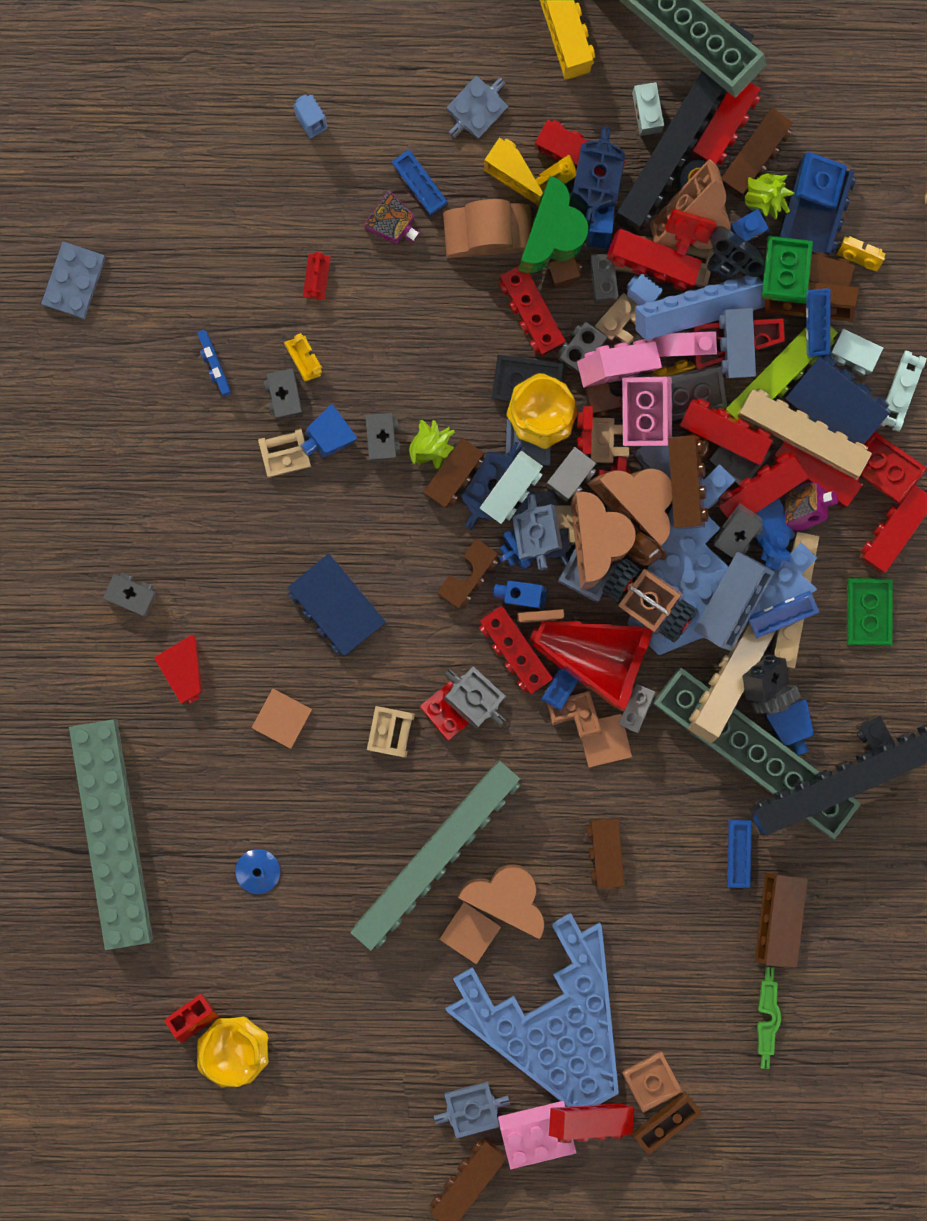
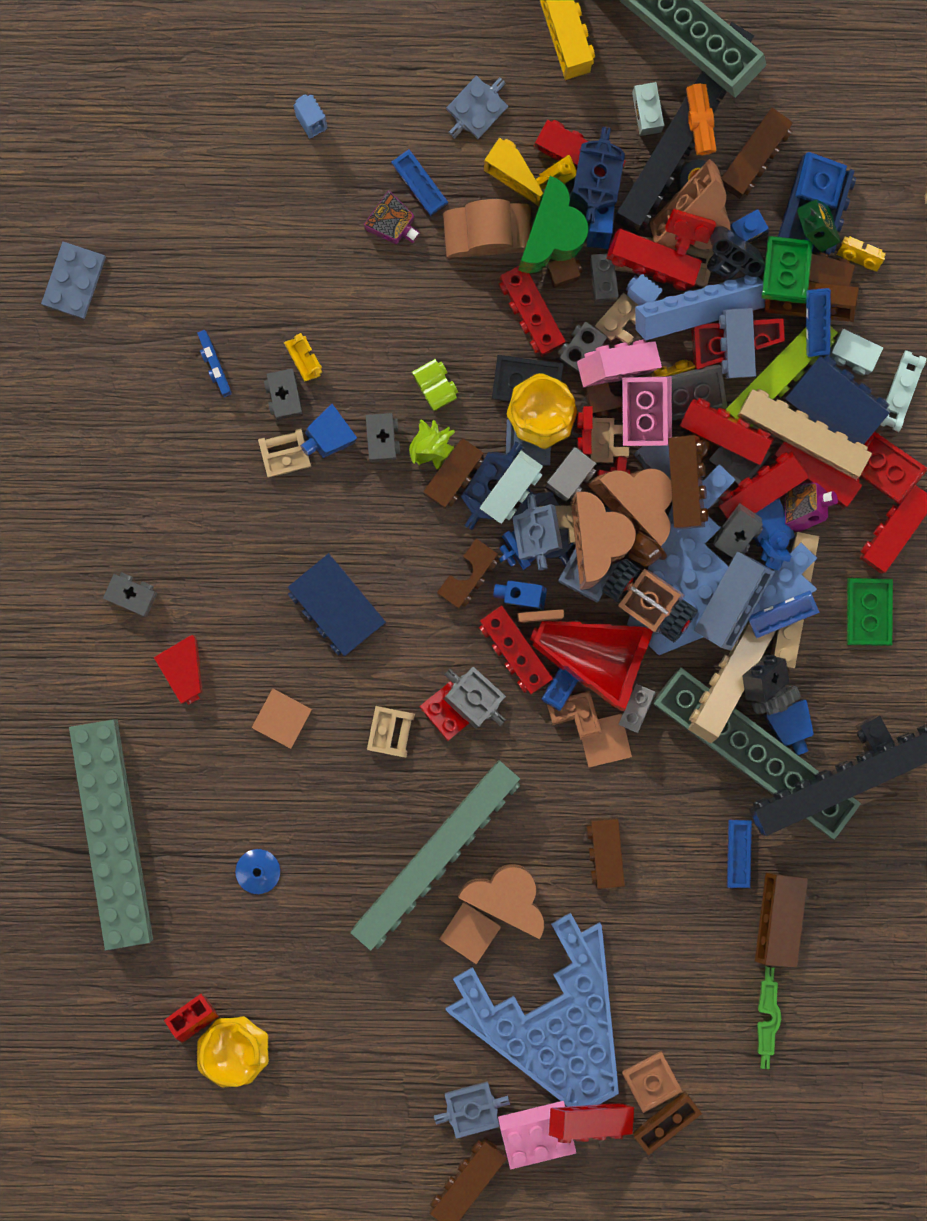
red hinge [303,252,331,300] -> none
bright pink arch [647,332,717,357] -> none
red brick [691,83,761,166] -> none
lime hair [745,173,795,219] -> none
none -> lime brick [412,359,458,412]
none -> orange piece [686,83,716,156]
none -> dark green torso [797,199,841,252]

